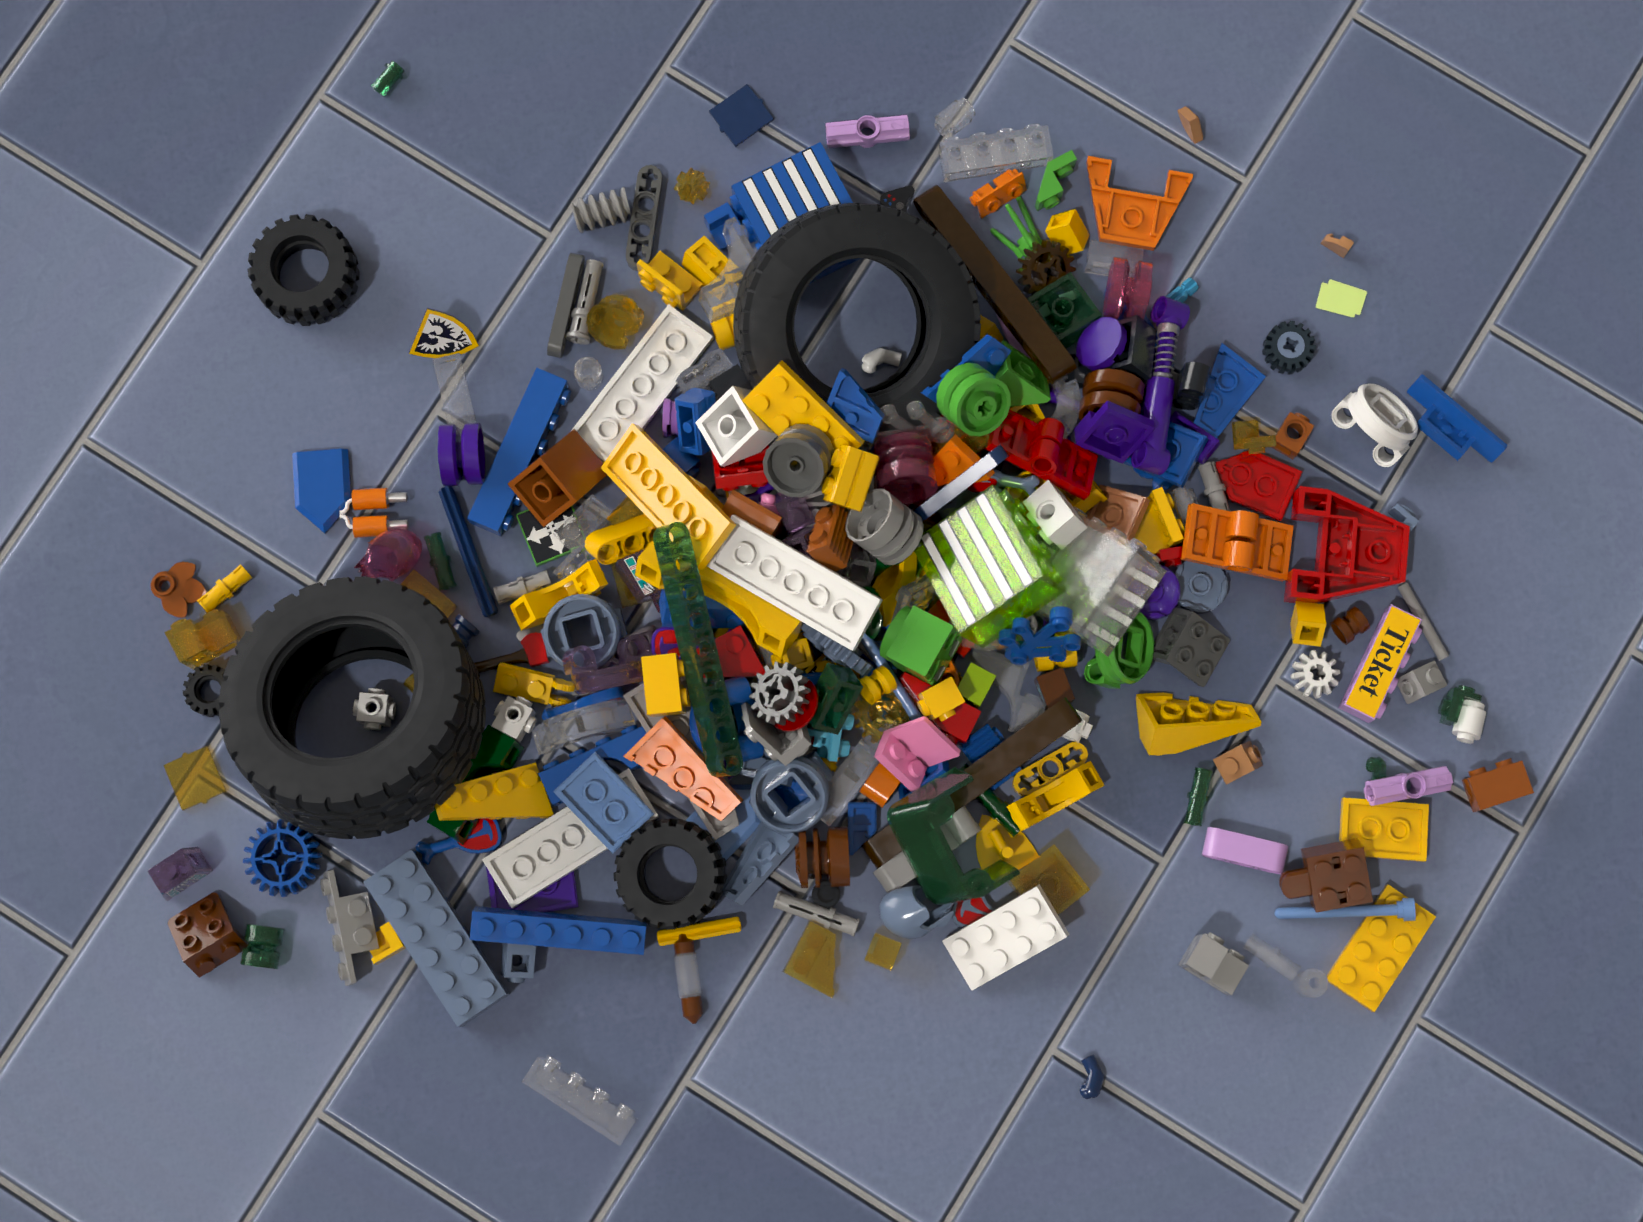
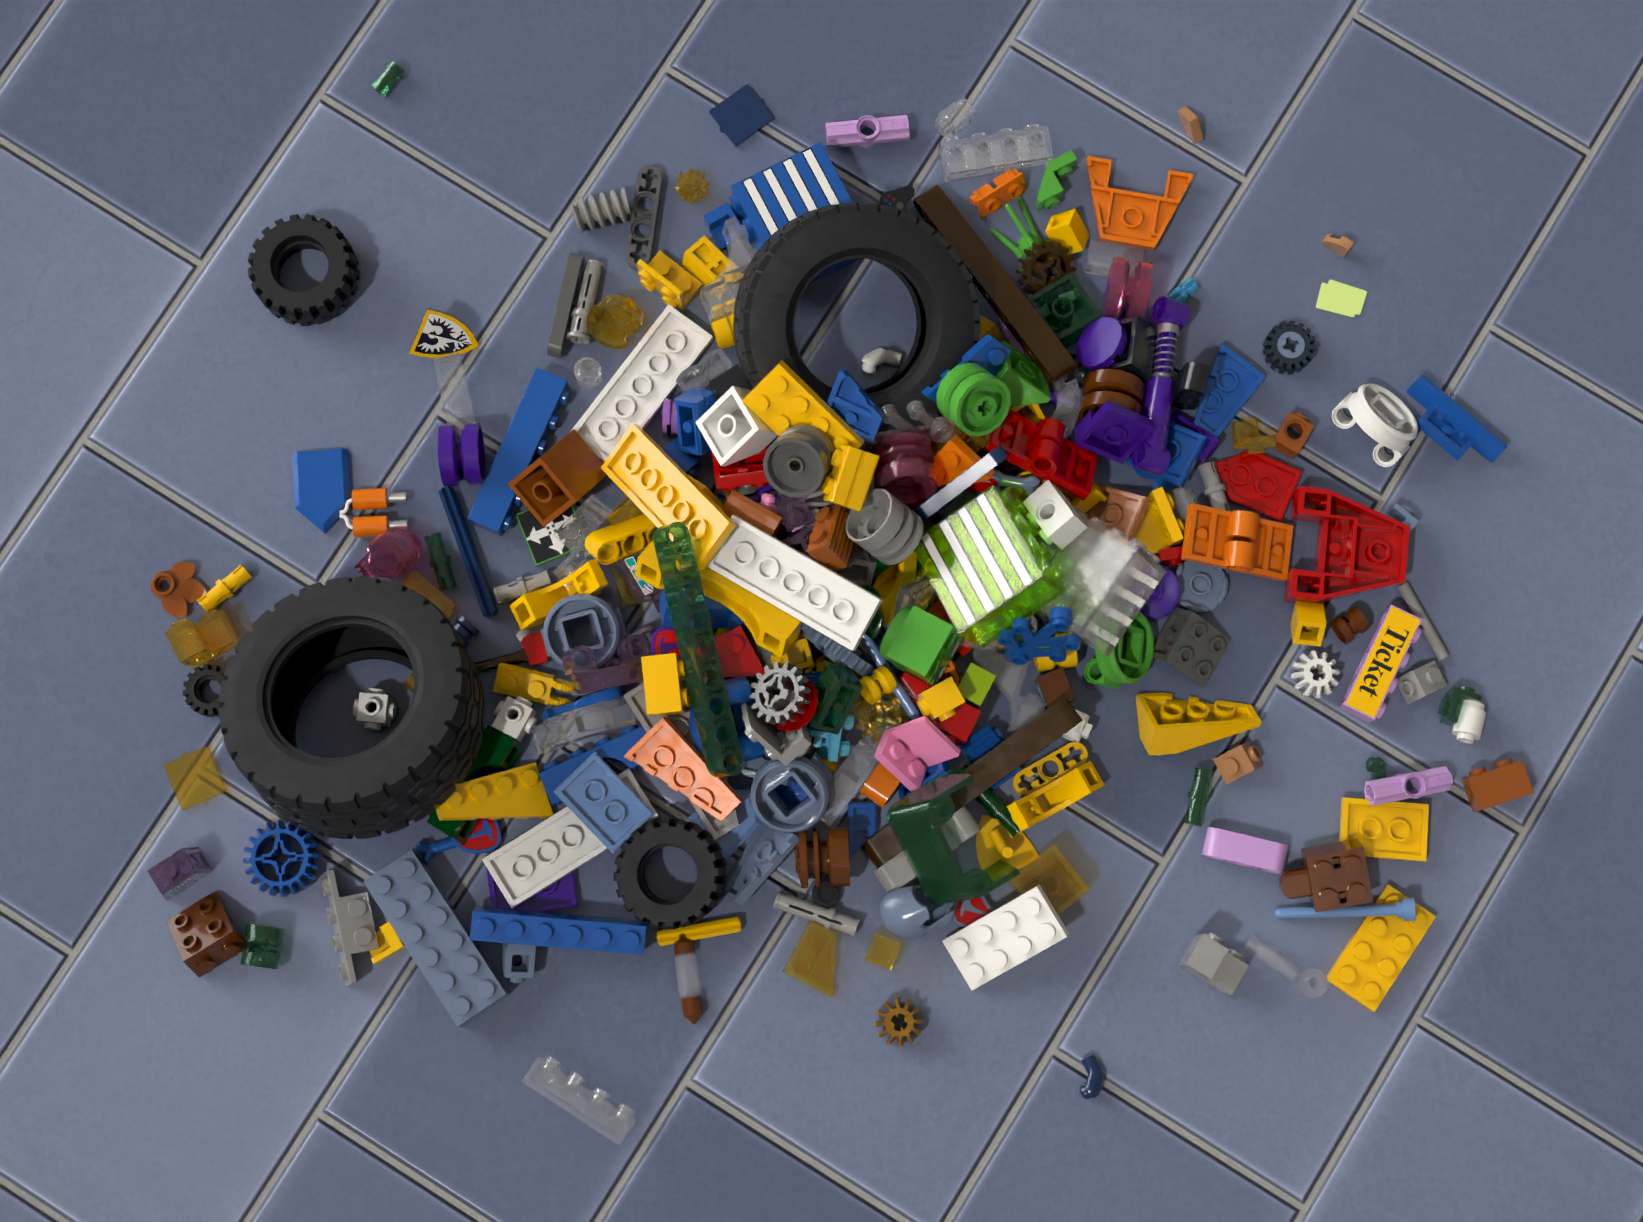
none -> pearl gold gear [874,997,924,1047]

